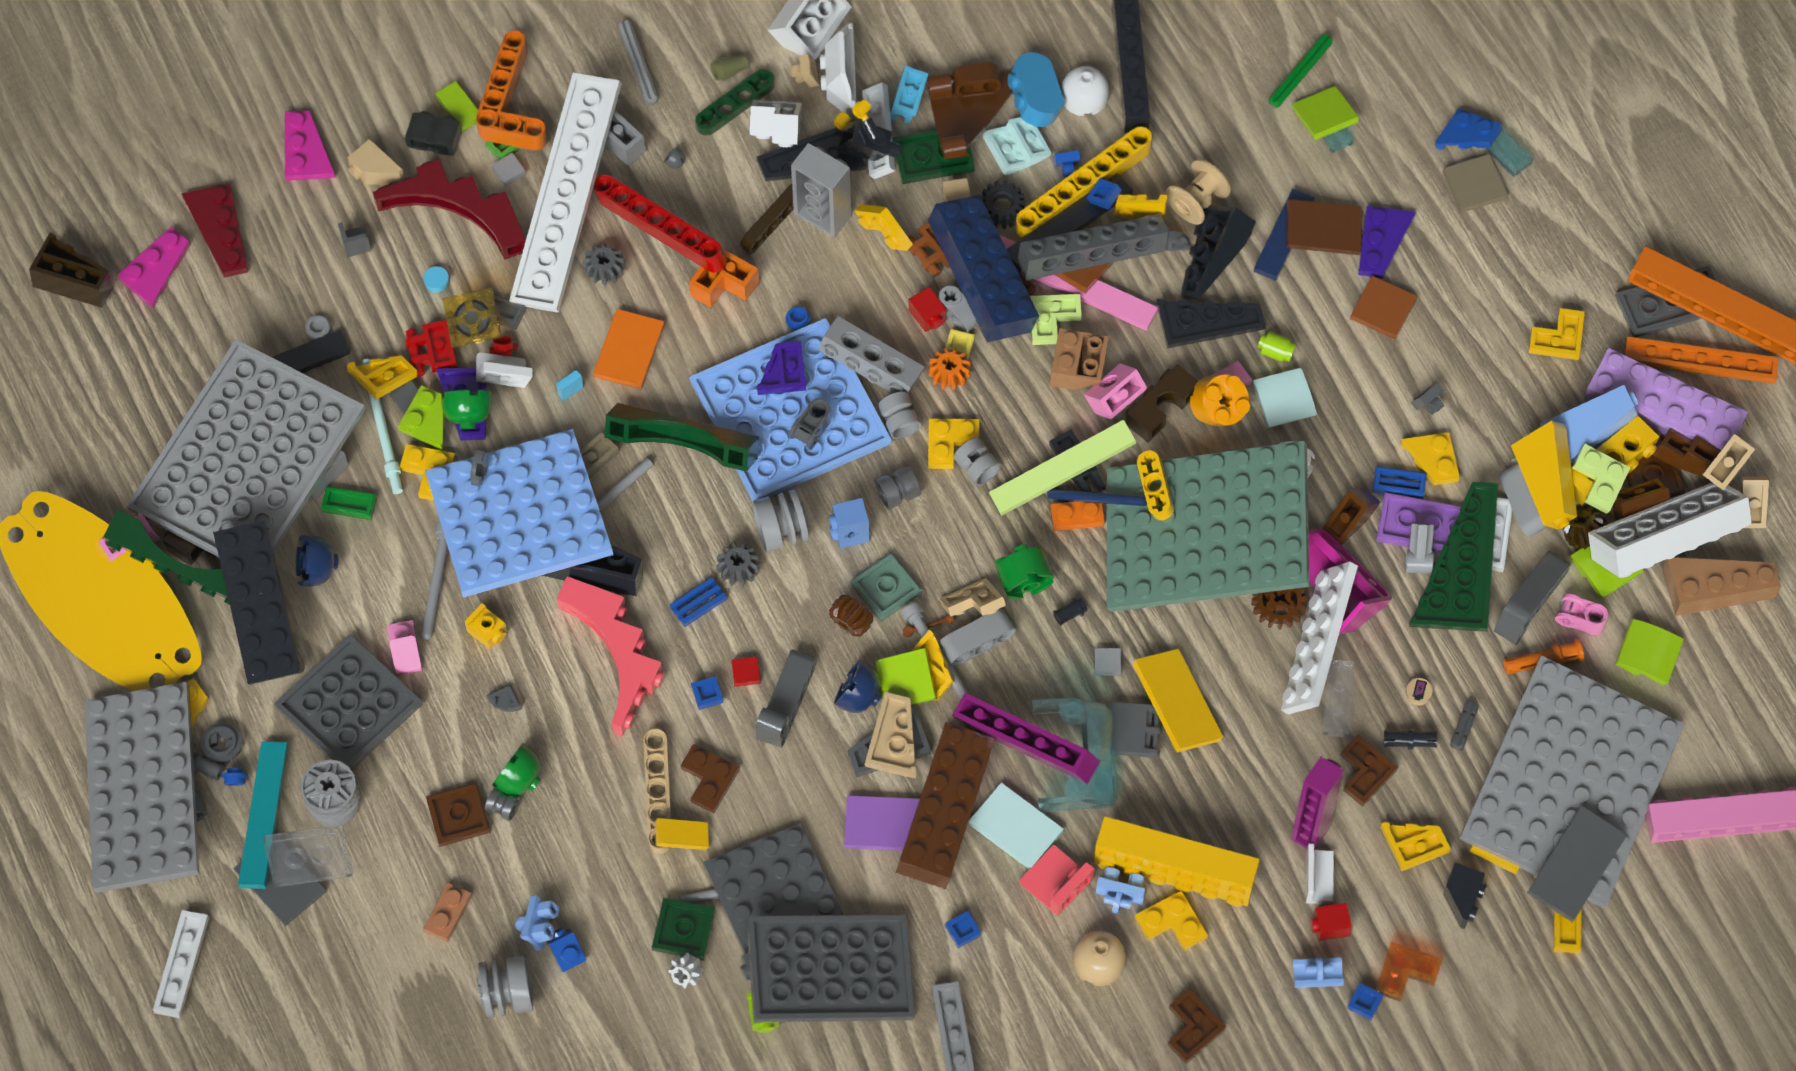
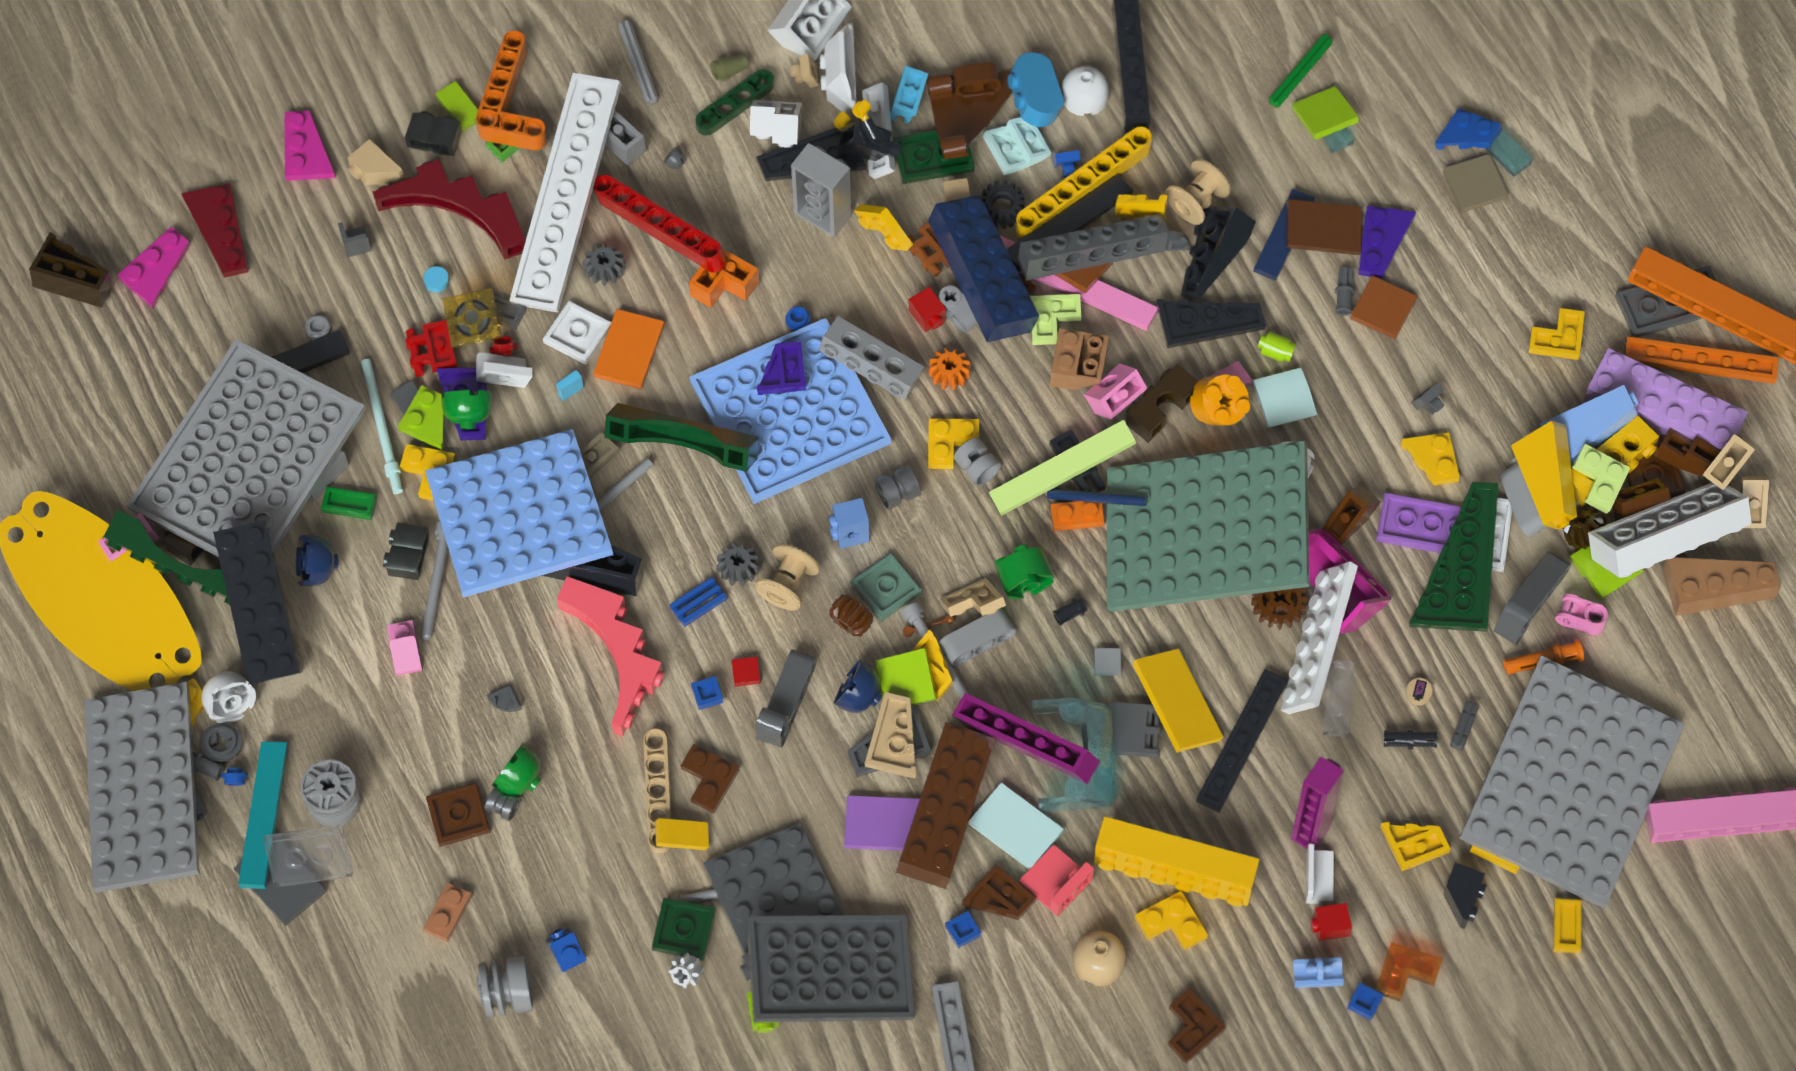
white plate [153,910,209,1018] -> none
dark grey plate [274,635,423,770] -> none
yellow wing [347,355,417,400] -> none
yellow brick [464,603,507,649] -> none
dark grey tile [471,450,488,487] -> none
light grey tile [492,153,526,187] -> none
light blue hips [515,895,559,951] -> none
dark brown beam [740,183,794,254] -> none
light grey wheel [752,489,809,552] -> none
dark grey piece [788,399,831,450] -> none
light grey wheel [878,392,921,439] -> none
light yellow tile [945,329,975,360] -> none
blue plate [1086,178,1122,210] -> none
light blue hips [1096,867,1145,914] -> none
yellow beam [1137,450,1174,521] -> none
reddish brown plate [1340,734,1398,807] -> none
blue tile [1372,466,1427,499] -> none
light grey piece [1405,522,1434,574] -> none
dark grey tile [1527,806,1627,922] -> none
lime slope [1615,619,1684,686] -> none
none -> white cylinder [201,671,256,724]
none -> pearl dark grey brick [383,522,429,580]
none -> white tile [543,301,611,365]
none -> tan hose [754,543,820,611]
none -> reddish brown wing [962,865,1036,920]
none -> black tile [1196,669,1288,813]
none -> dark grey axle [1335,266,1355,316]

